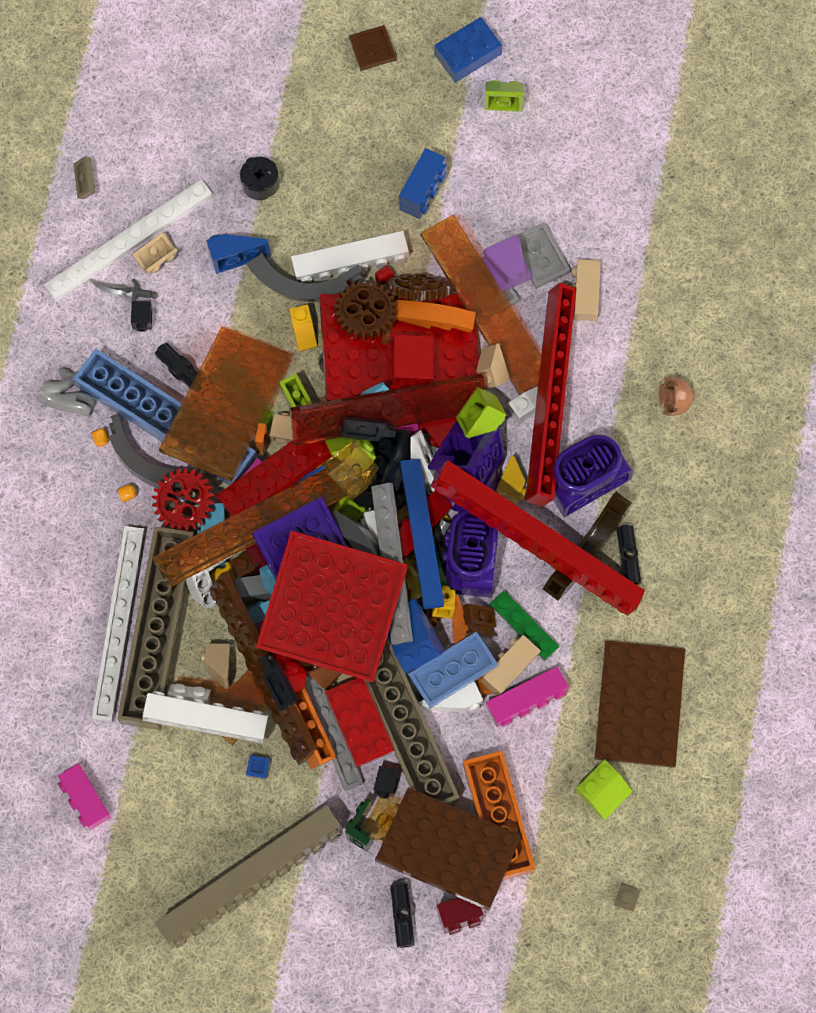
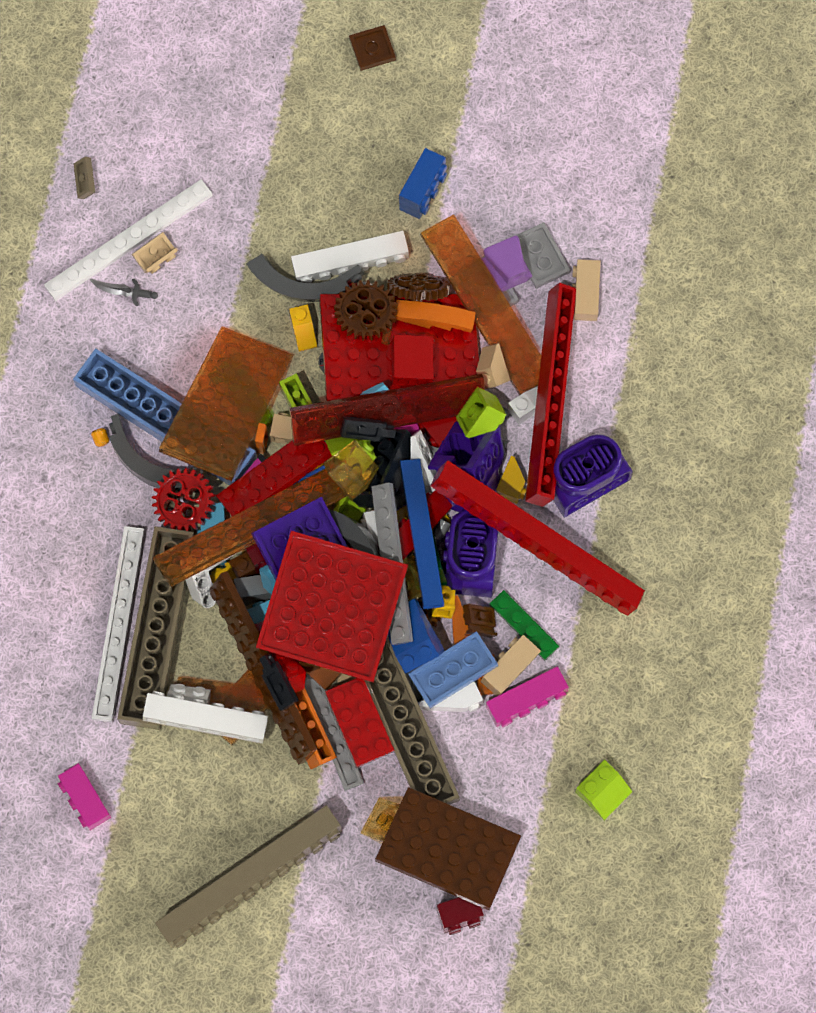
light grey piece [38,368,95,416] -> none
light orange piece [117,484,137,503] -> none
black brick [131,301,153,332] -> none
black piece [155,342,207,394] -> none
tan slope [201,643,231,689] -> none
blue slope [206,234,271,274] -> none
black brick [240,157,279,201] -> none
blue plate [246,755,270,780] -> none
dark green bracket [345,798,372,852] -> none
black brick [374,766,399,799] -> none
red piece [375,265,394,285] -> none
black piece [390,883,415,948] -> none
blue brick [434,17,502,83] -> none
orange brick [463,751,535,880] -> none
lime slope [484,80,523,112] -> none
dark brown arch [543,491,632,601] -> none
reddish brown plate [594,641,685,768] -> none
dark tan plate [614,885,640,912] -> none
black piece [616,525,641,585] -> none
nougat cylinder [658,377,694,416] -> none

